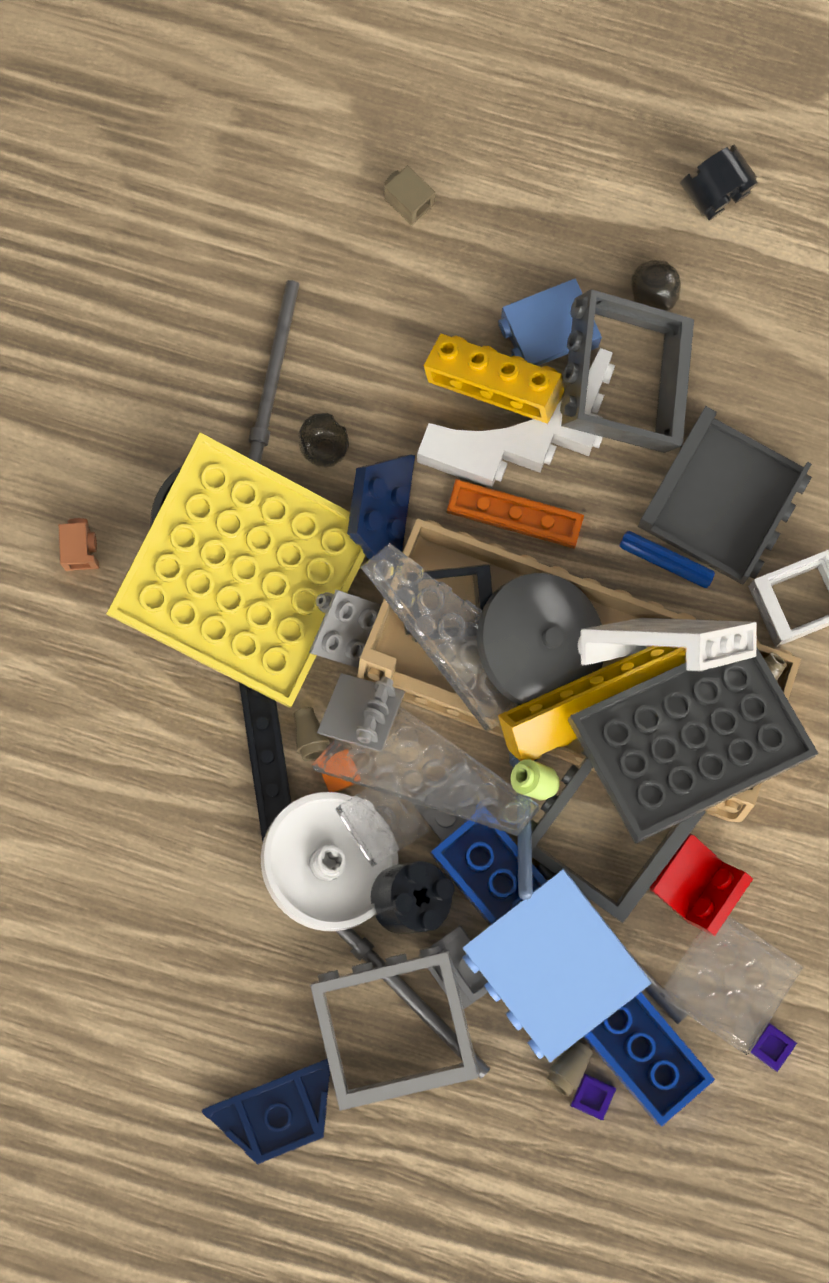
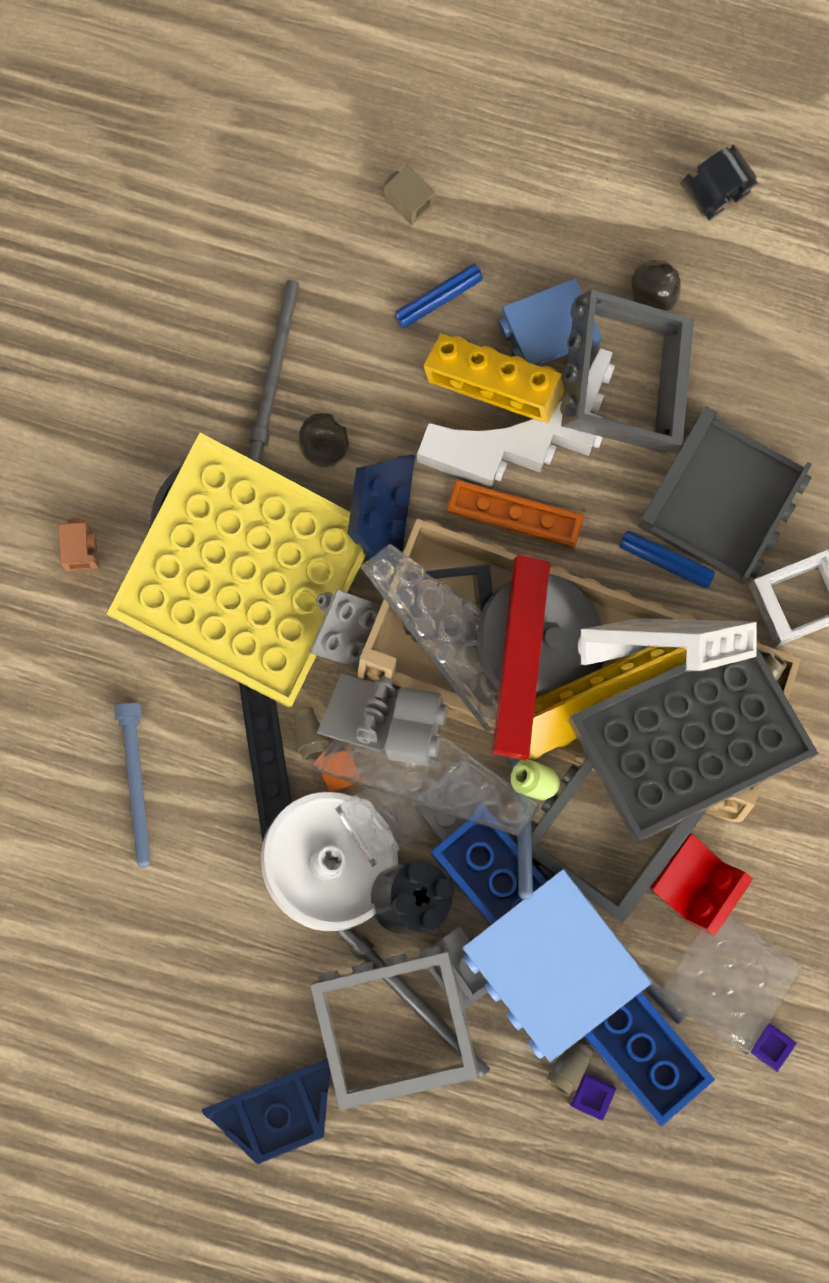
none -> sand blue piece [114,703,151,868]
none -> light grey brick [385,687,448,766]
none -> blue axle [395,264,483,328]
none -> red tile [492,555,550,760]

